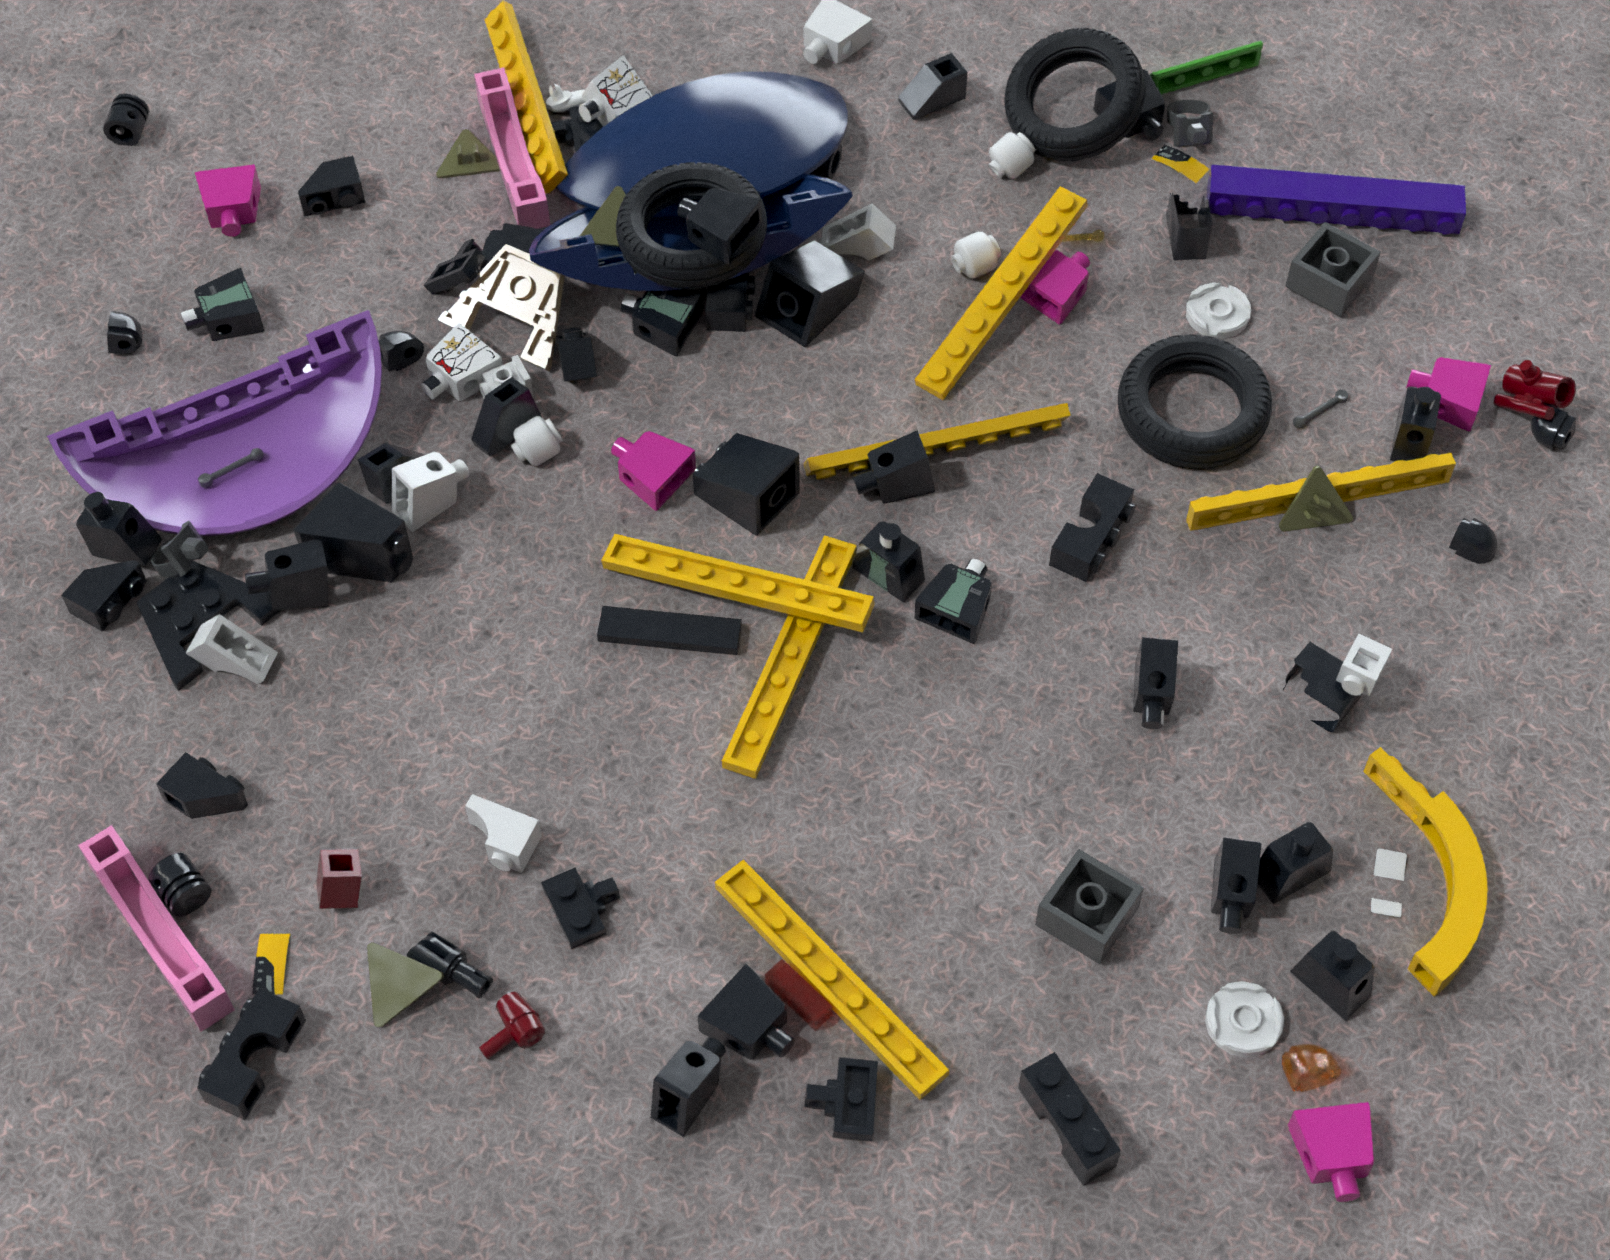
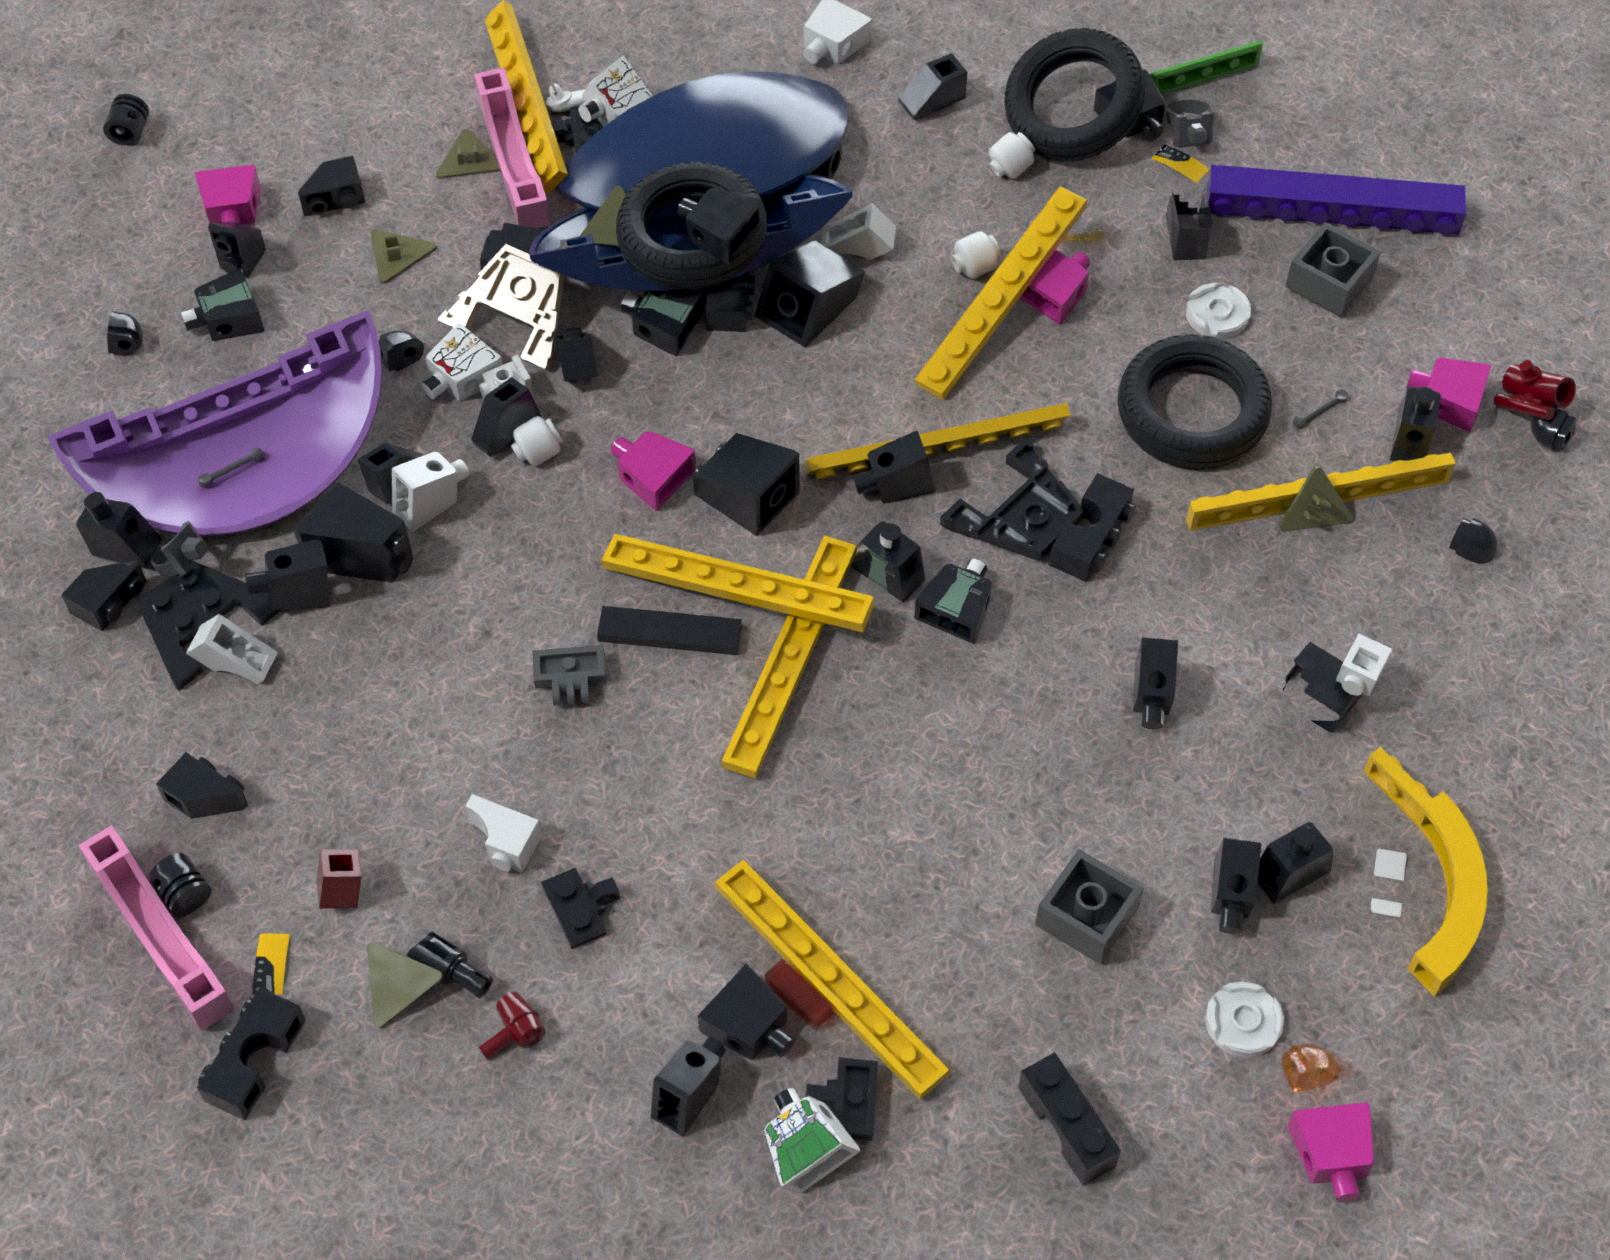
black hinge [424,239,485,295] -> none
black torso [1290,930,1375,1021] -> none
none -> black slope [208,221,266,277]
none -> olive piece [370,229,436,283]
none -> dark grey hinge [532,645,606,706]
none -> torso [764,1088,860,1193]
none -> black wing [940,437,1084,560]

